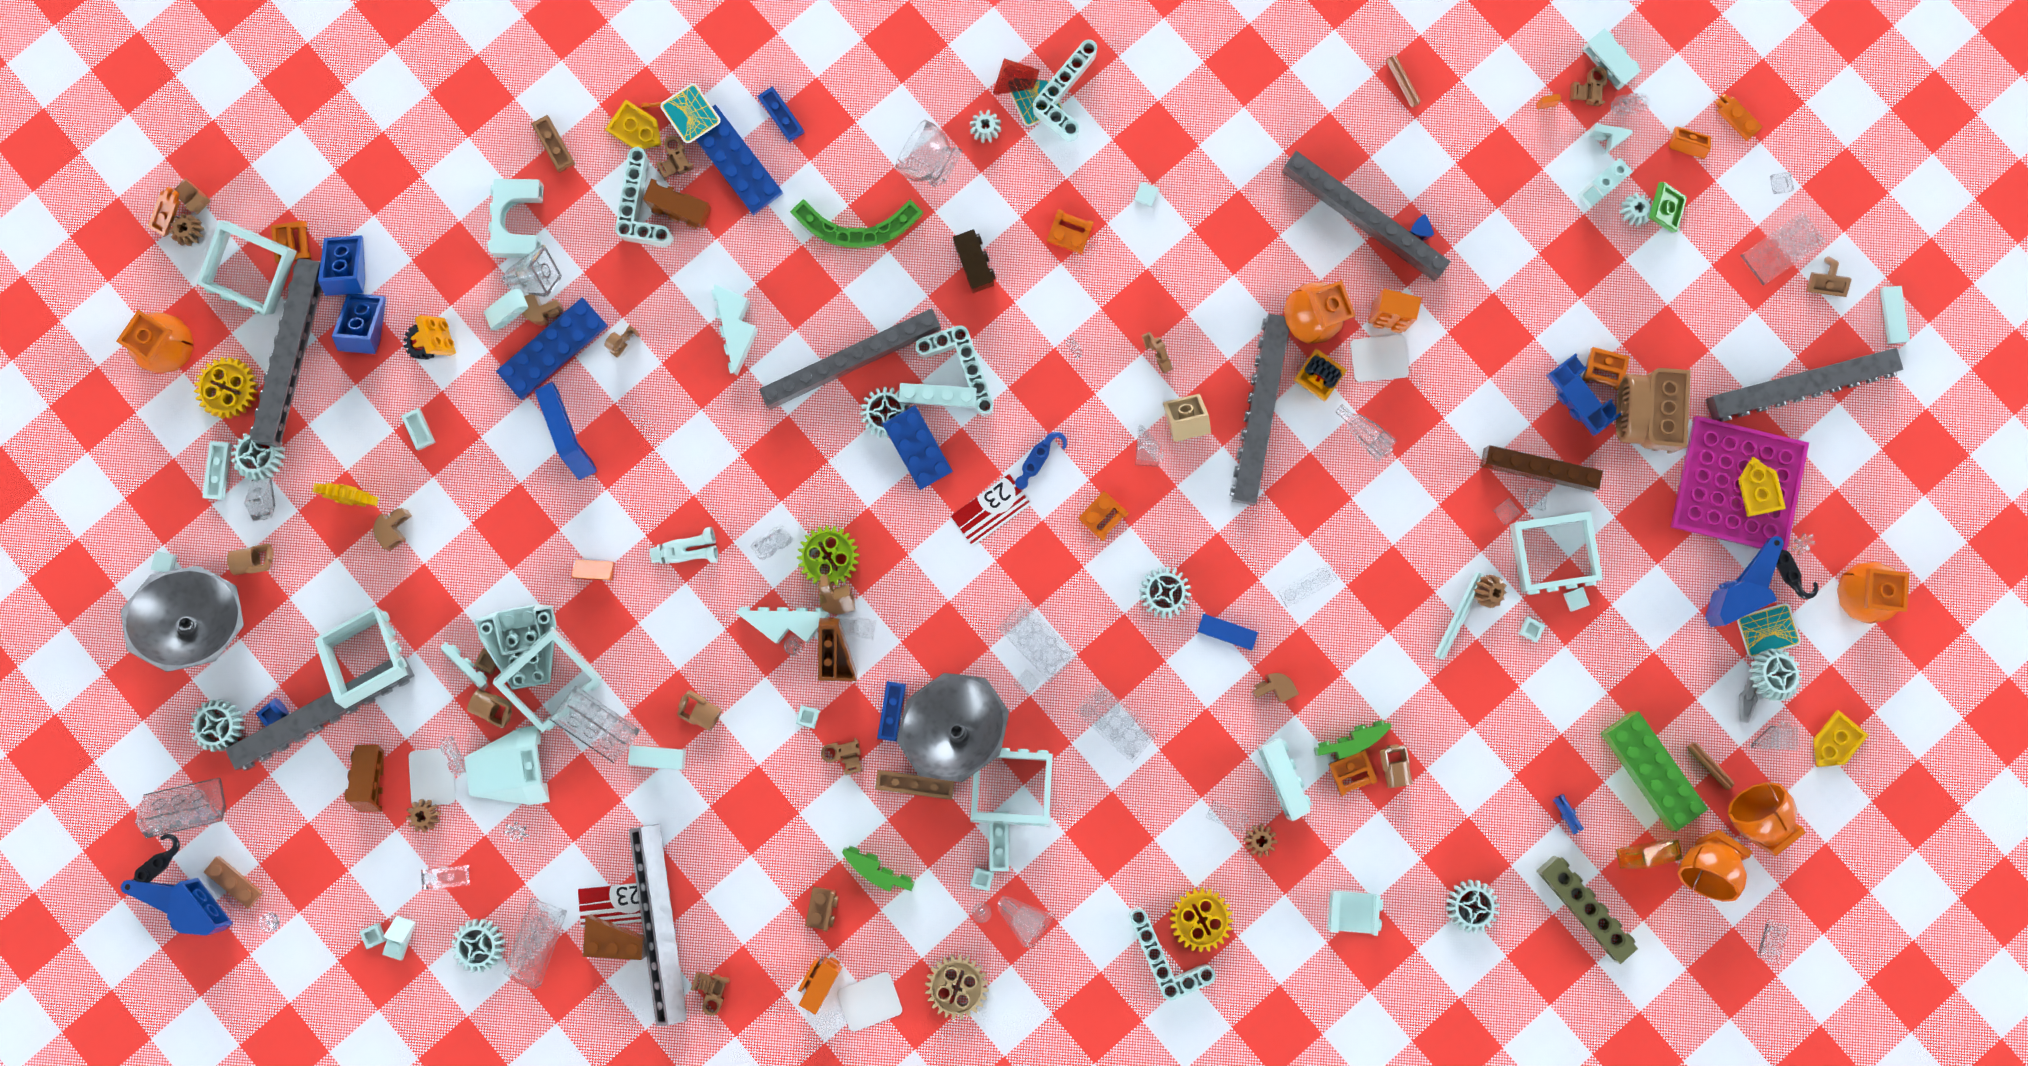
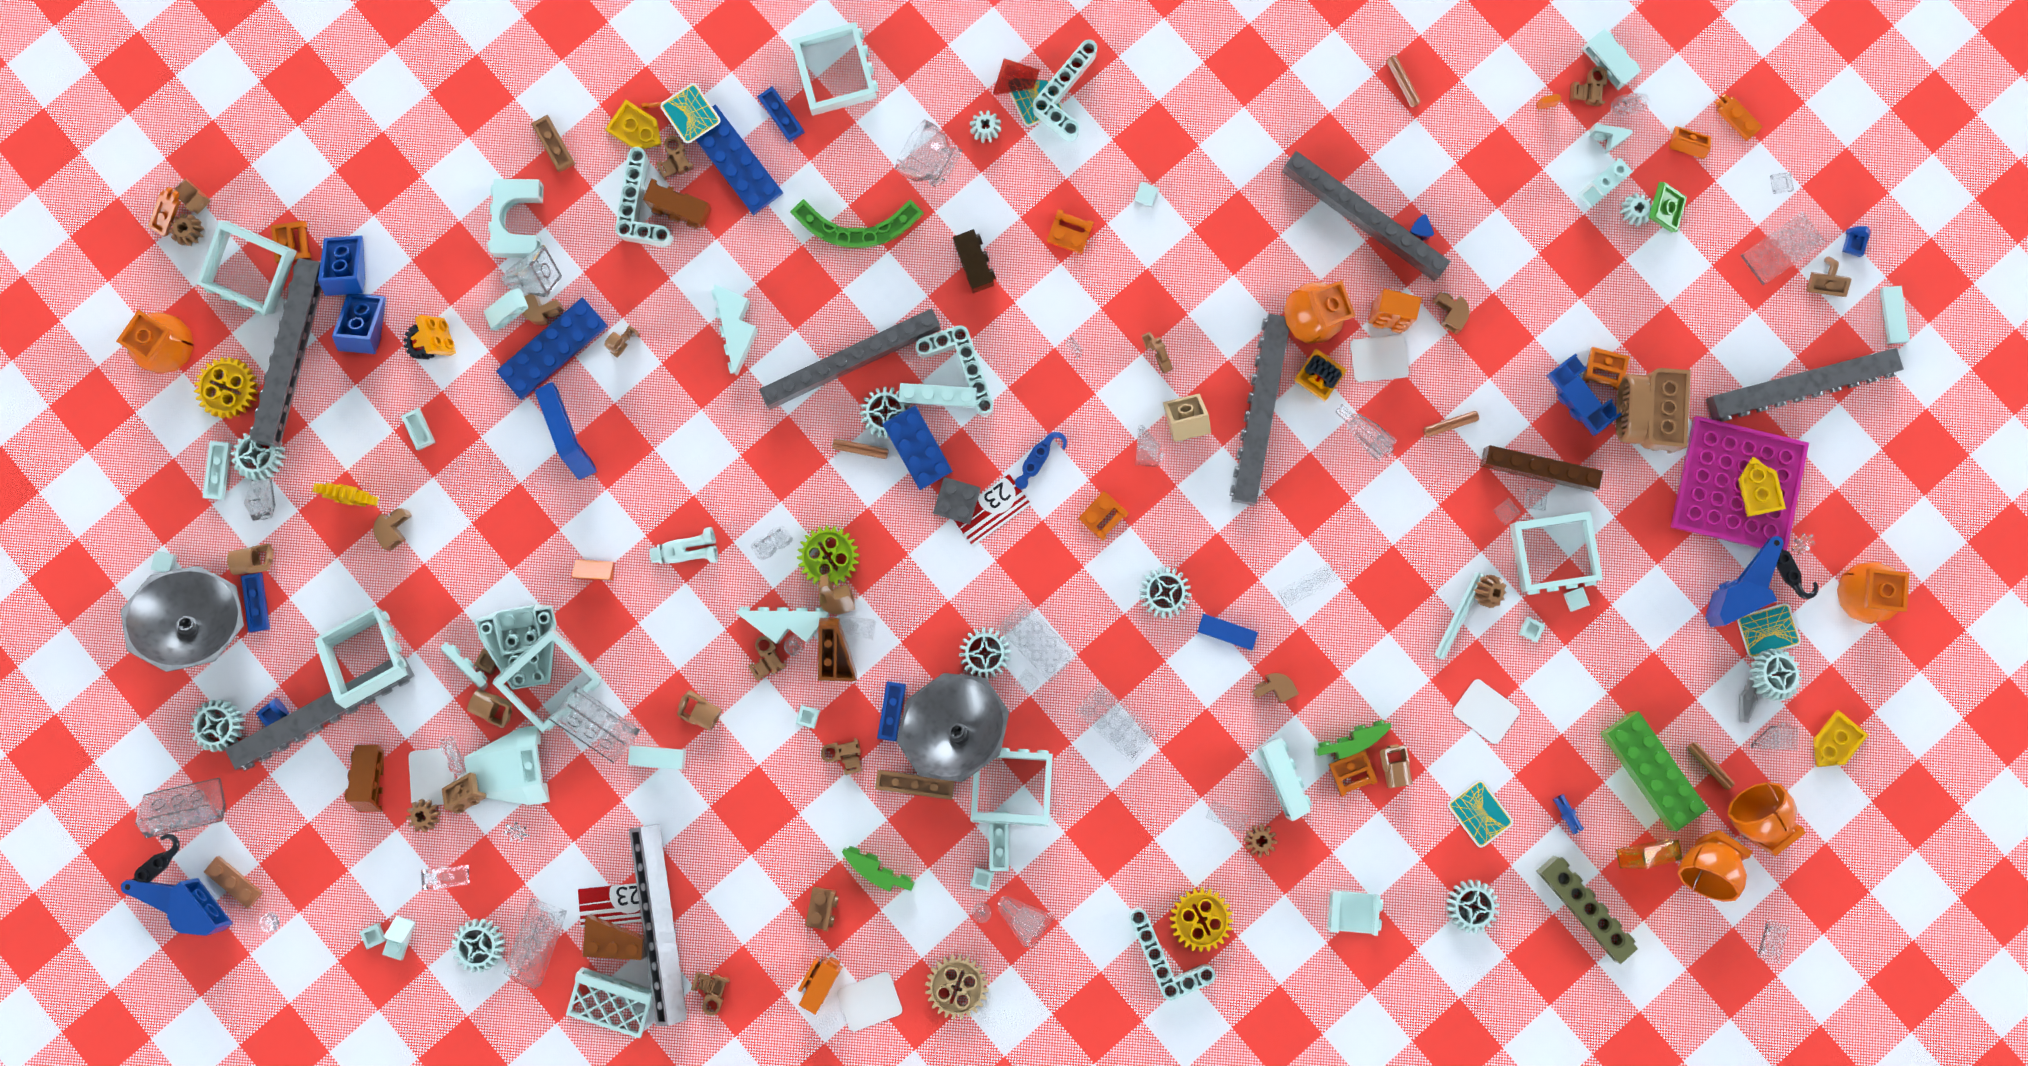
none -> blue tile [241,573,270,633]
none -> medium nougat bracket [442,772,487,814]
none -> light aqua fence [566,967,652,1038]
none -> medium nougat piece [748,636,786,681]
none -> light aqua window [791,22,879,116]
none -> nougat axle [832,439,889,459]
none -> flat silver plate [933,477,981,525]
none -> light aqua gear [959,627,1011,679]
none -> nougat axle [1423,411,1479,437]
none -> medium nougat brick [1432,292,1470,335]
none -> teal sticker [1448,780,1513,848]
none -> white sticker [1453,679,1520,744]
none -> blue tile [1842,226,1871,257]

